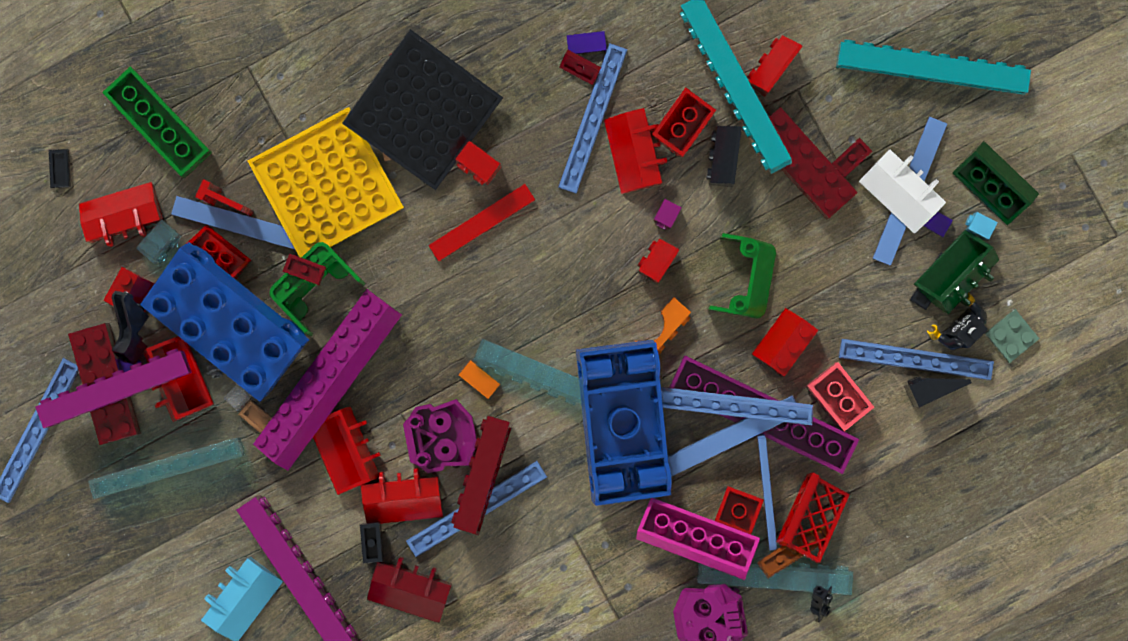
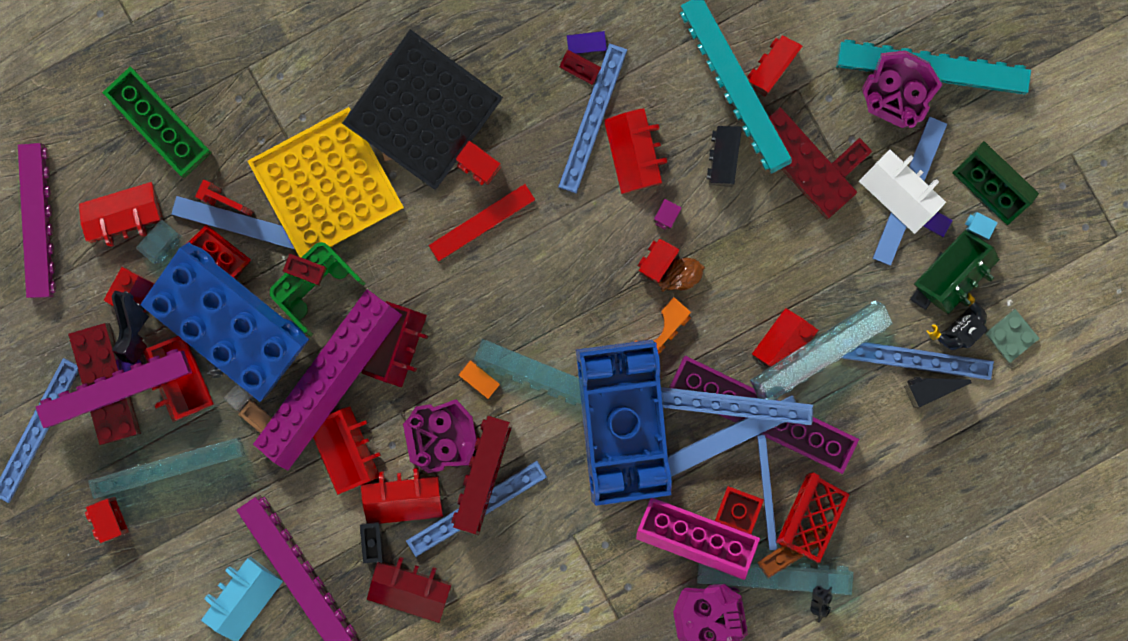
black tile [48,149,71,189] -> none
red slope [652,87,716,157] -> none
green windscreen [707,233,776,319] -> none
coral brick [806,362,874,432] -> none
none -> magenta brick [17,143,56,298]
none -> red brick [85,497,129,543]
none -> dark red piece [361,301,428,388]
none -> dark orange hair [658,258,705,292]
none -> clear light blue brick [750,300,893,400]
none -> magenta brick [862,50,942,128]

